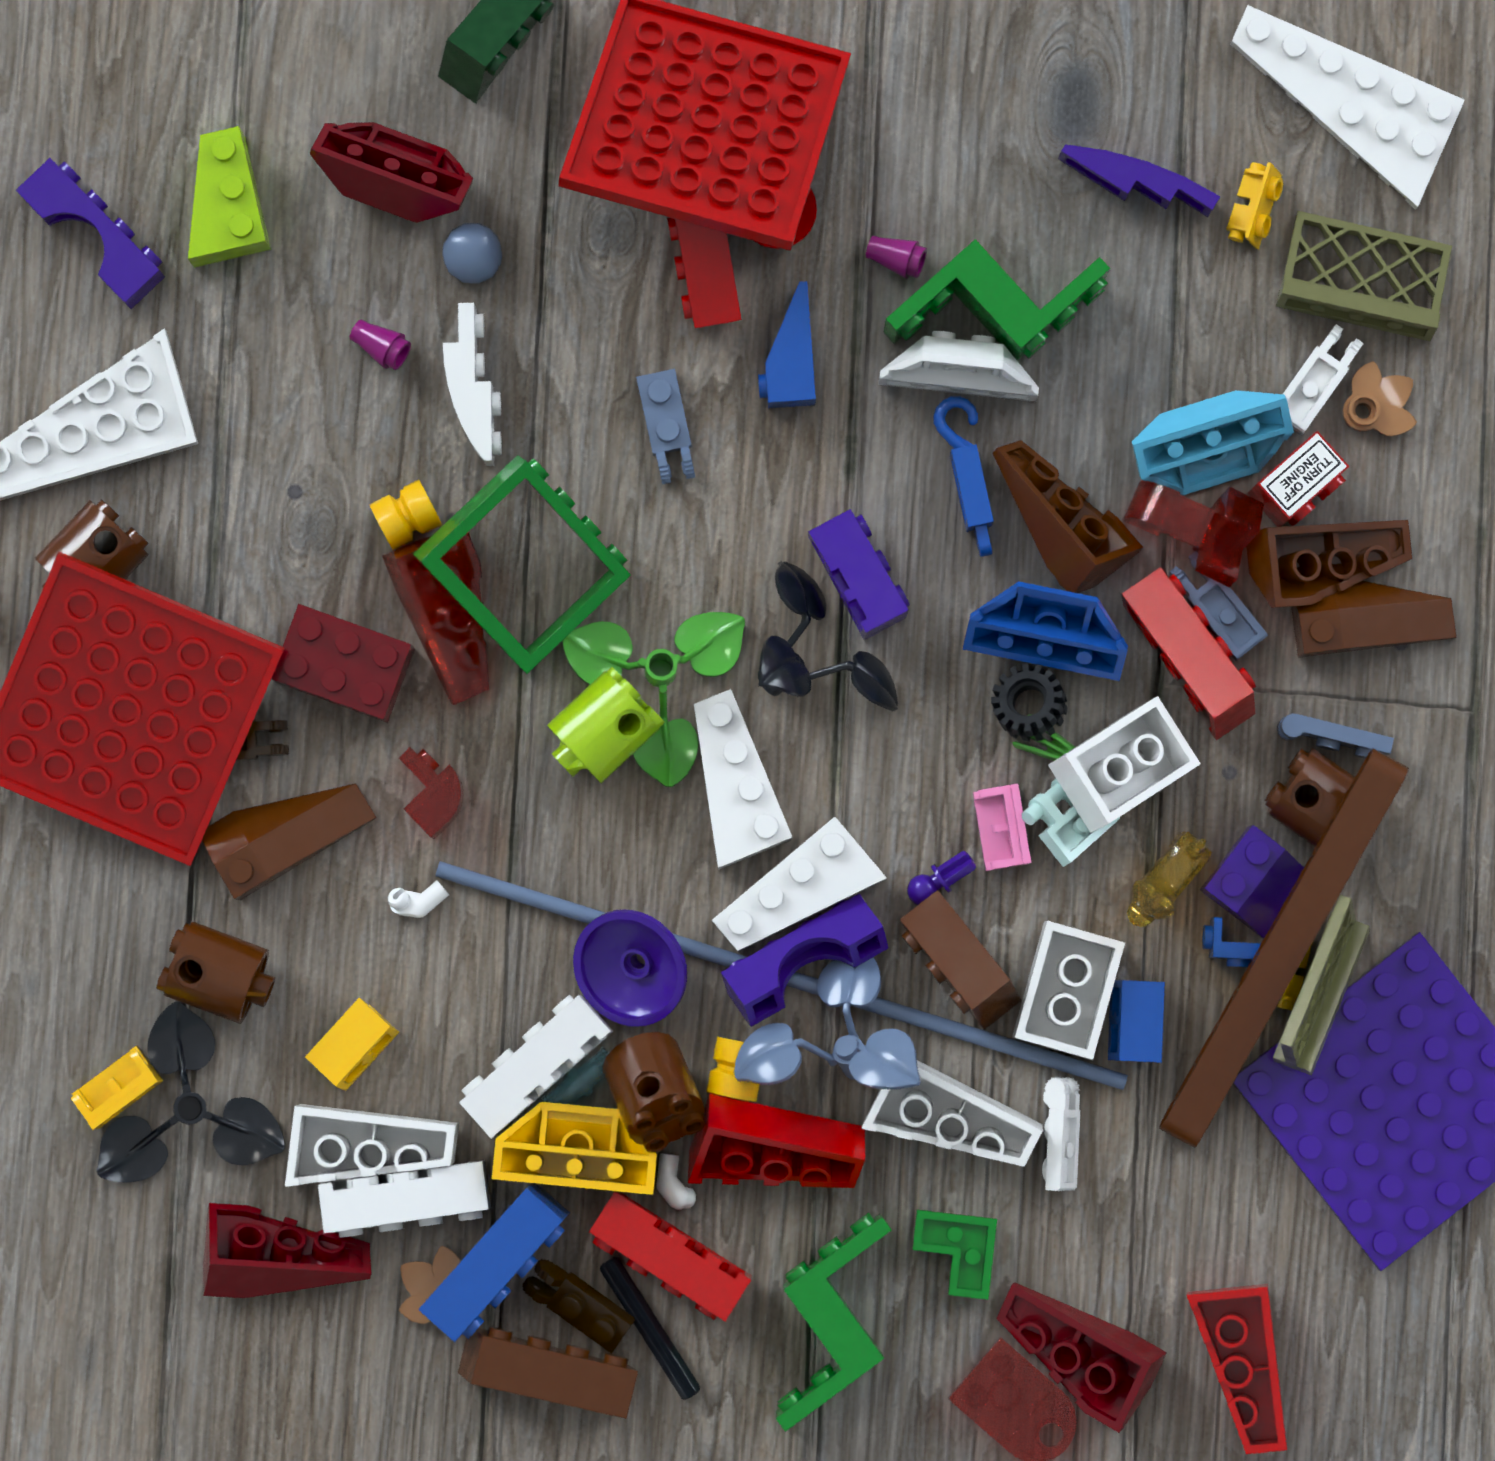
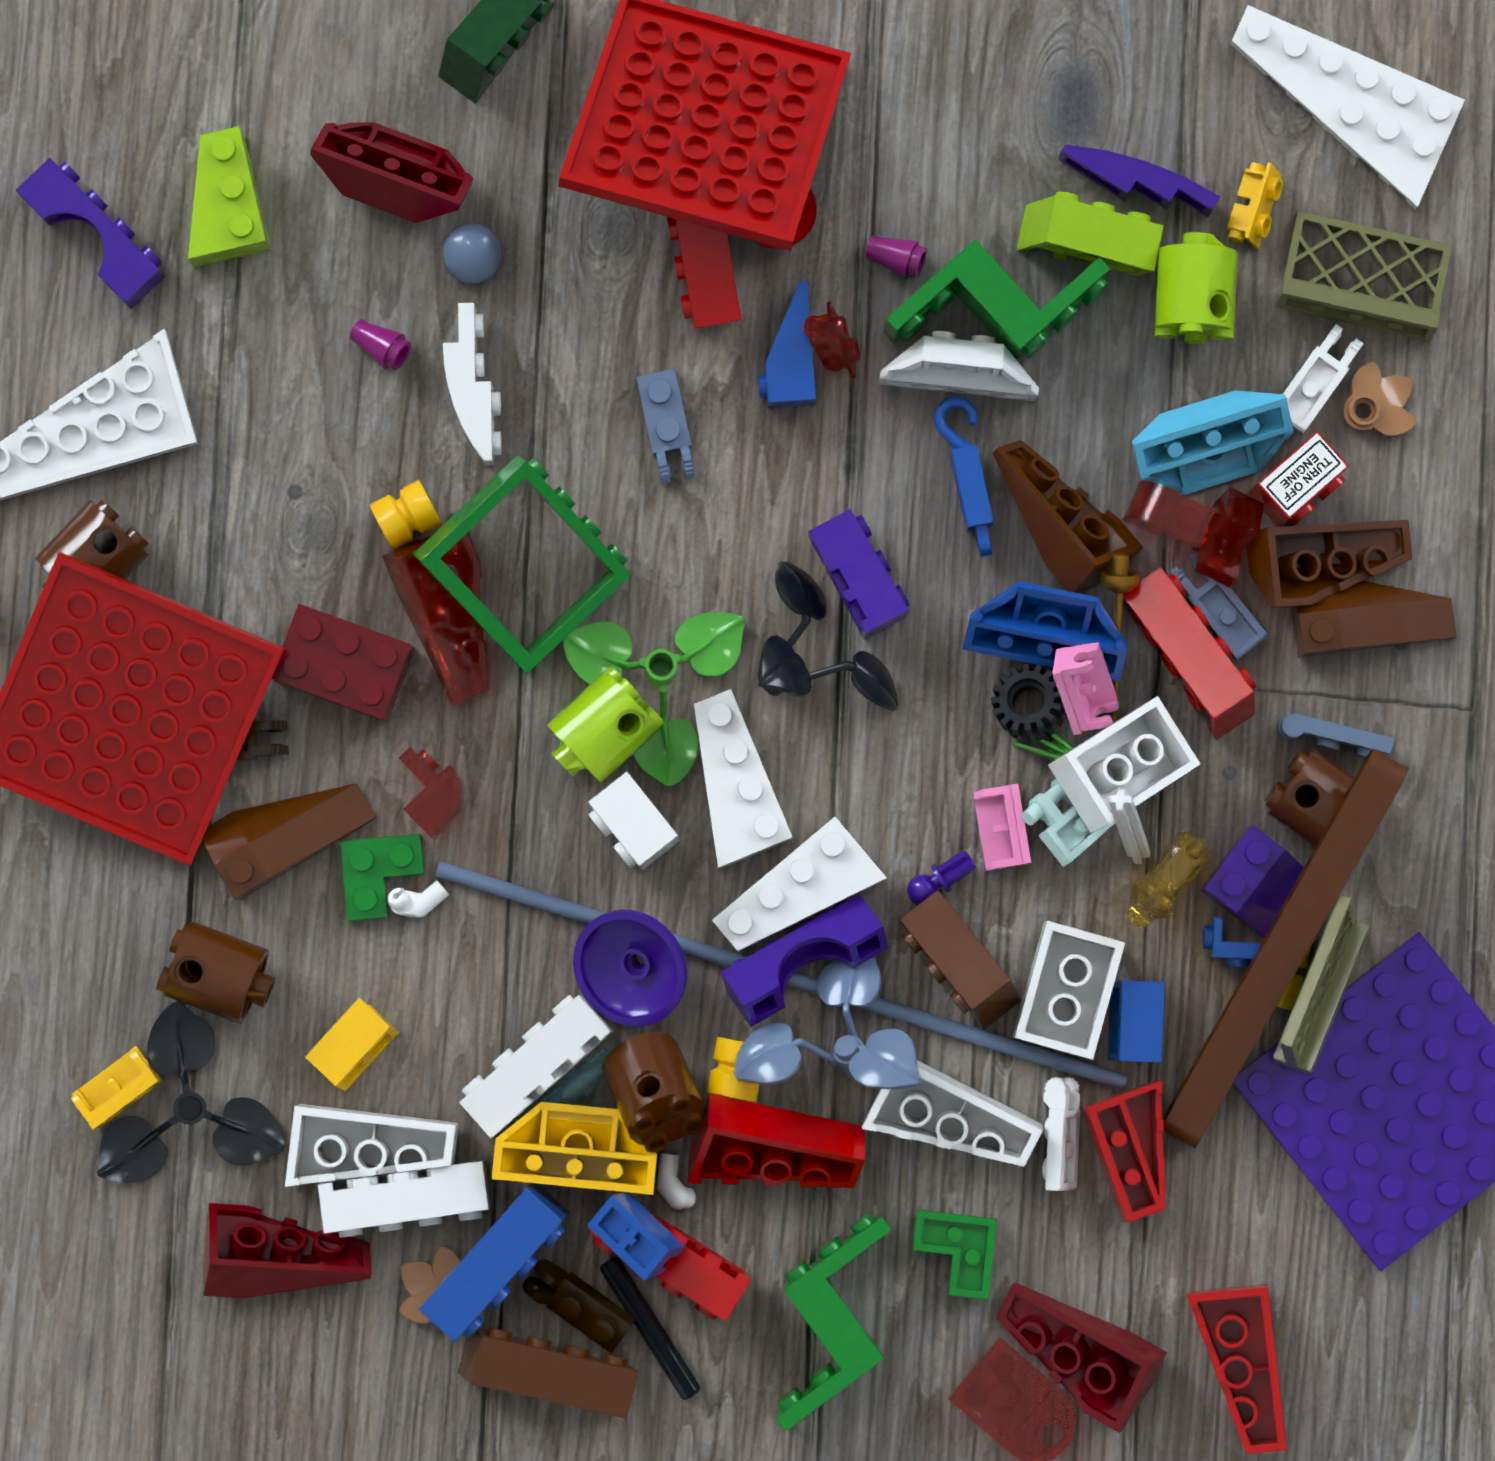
none -> green plate [340,834,425,921]
none -> blue hinge [587,1192,685,1281]
none -> white brick [588,772,680,870]
none -> clear red hinge [803,302,861,378]
none -> lime wedge [1016,191,1164,276]
none -> bright pink hinge [1053,642,1119,735]
none -> red wedge [1081,1080,1166,1223]
none -> pearl gold sword [1100,554,1140,723]
none -> white axle [1108,789,1151,864]
none -> lime cylinder [1154,232,1238,345]

